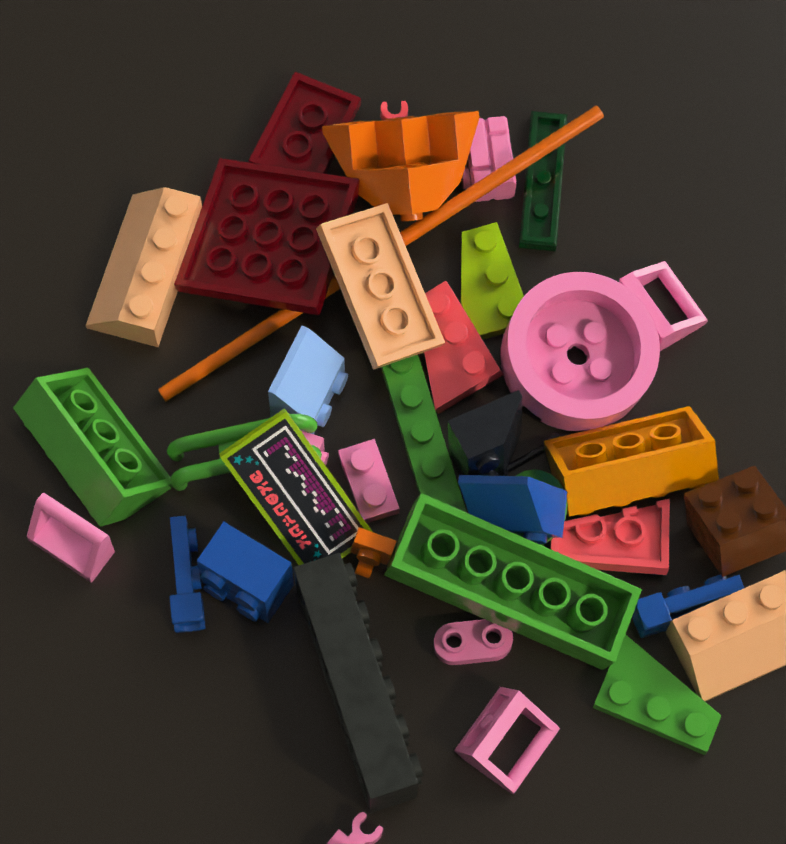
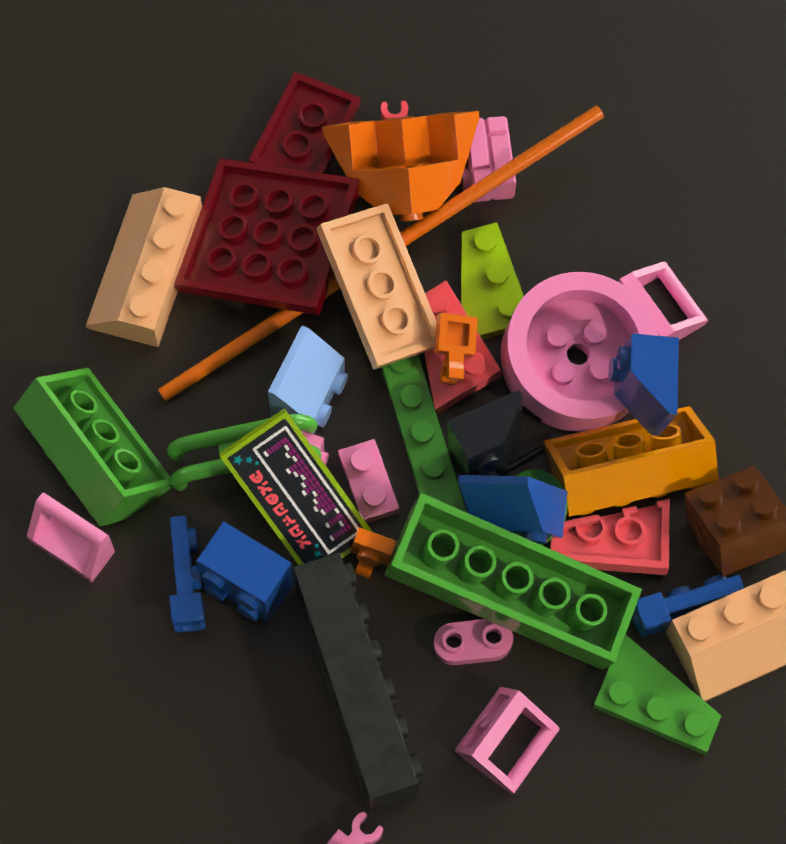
dark green tile [519,111,568,251] -> none
none -> orange plate [434,312,478,385]
none -> blue slope [608,333,679,436]

